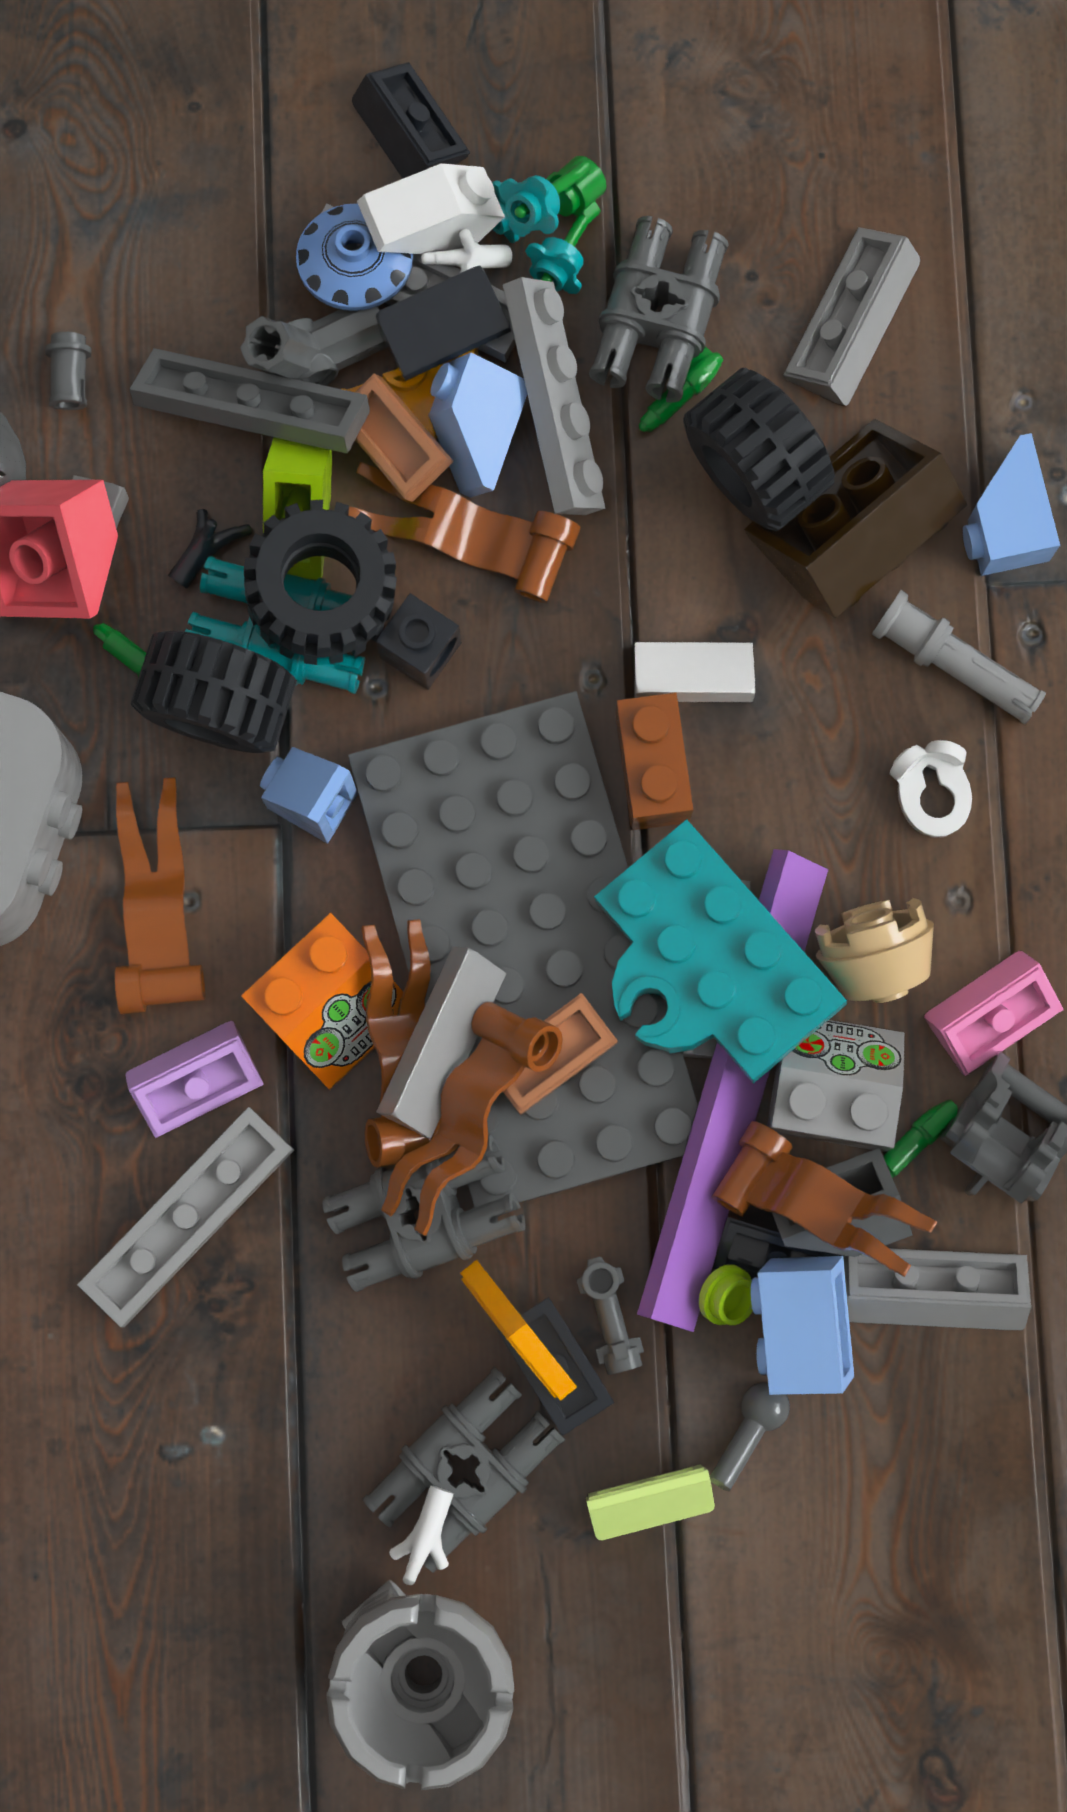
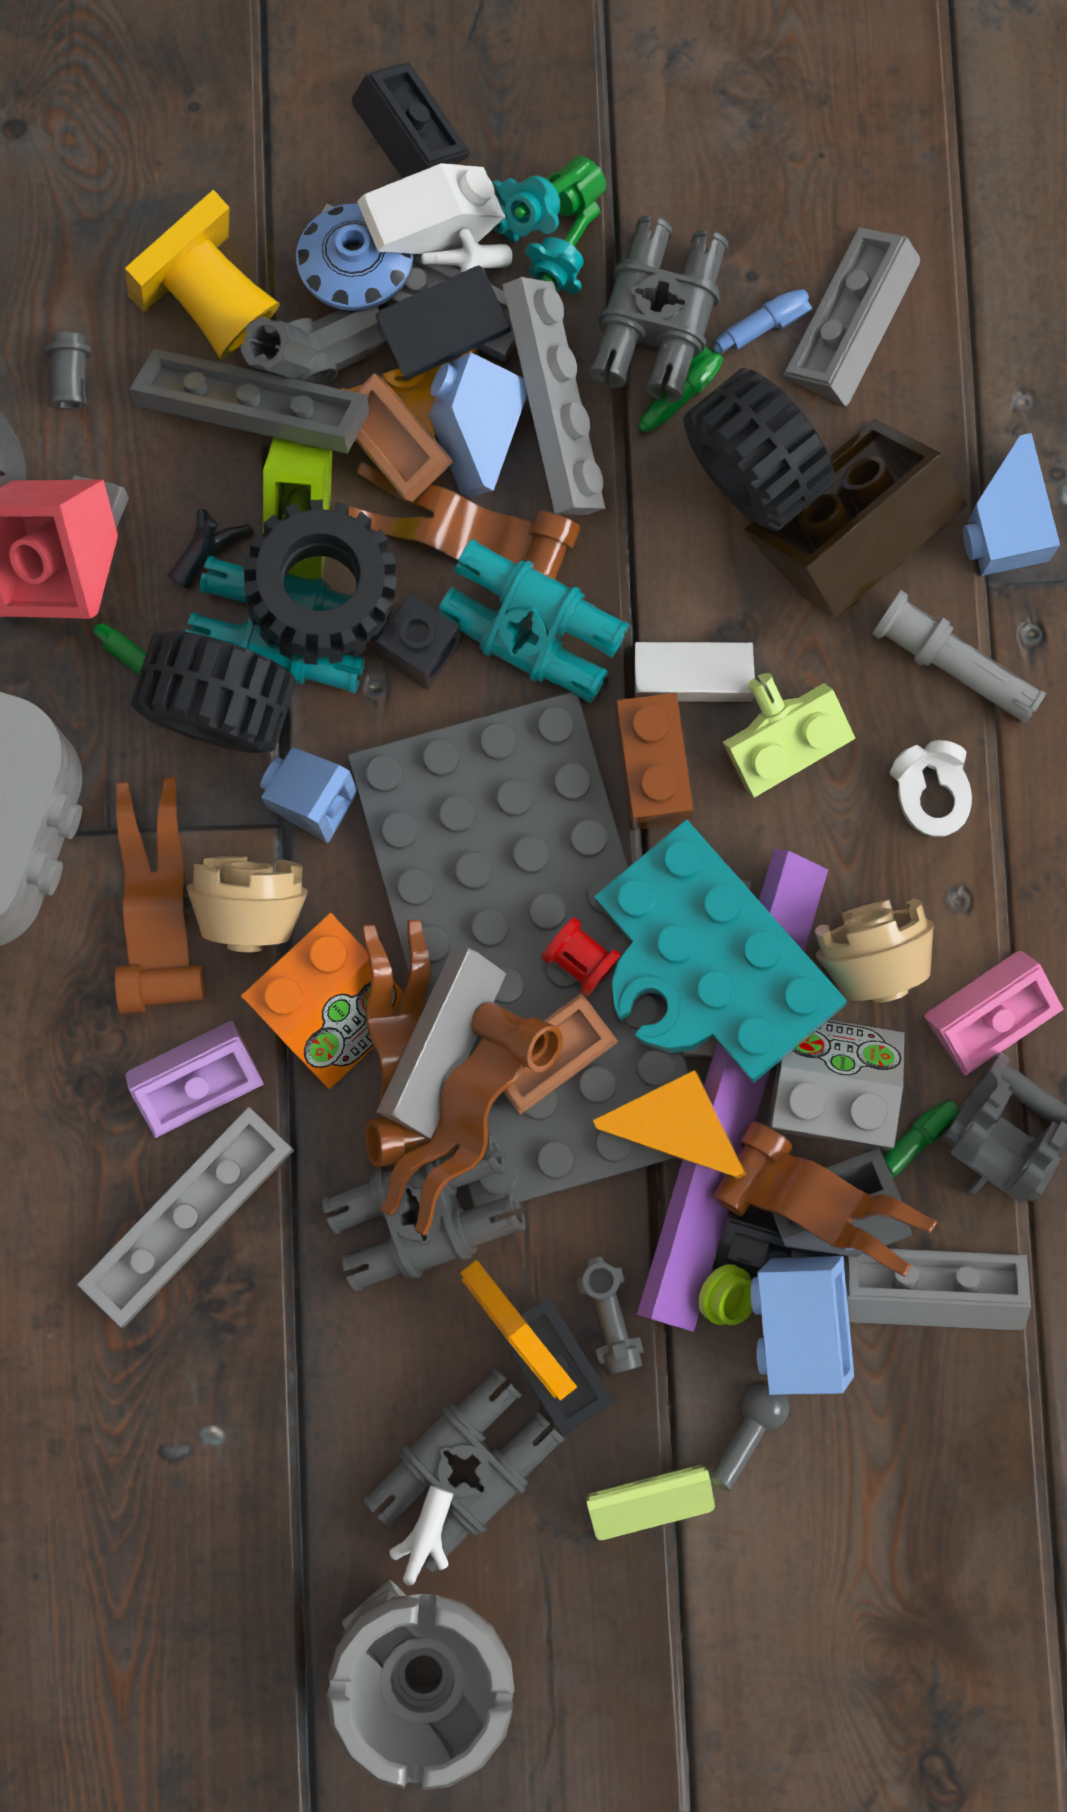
none -> yellow plant [125,190,280,360]
none -> tan cone [187,856,308,952]
none -> teal pin [438,539,630,704]
none -> red bush [540,916,622,997]
none -> light orange tile [593,1070,746,1179]
none -> medium blue piece [713,289,813,354]
none -> yellowish green plate [723,673,855,798]

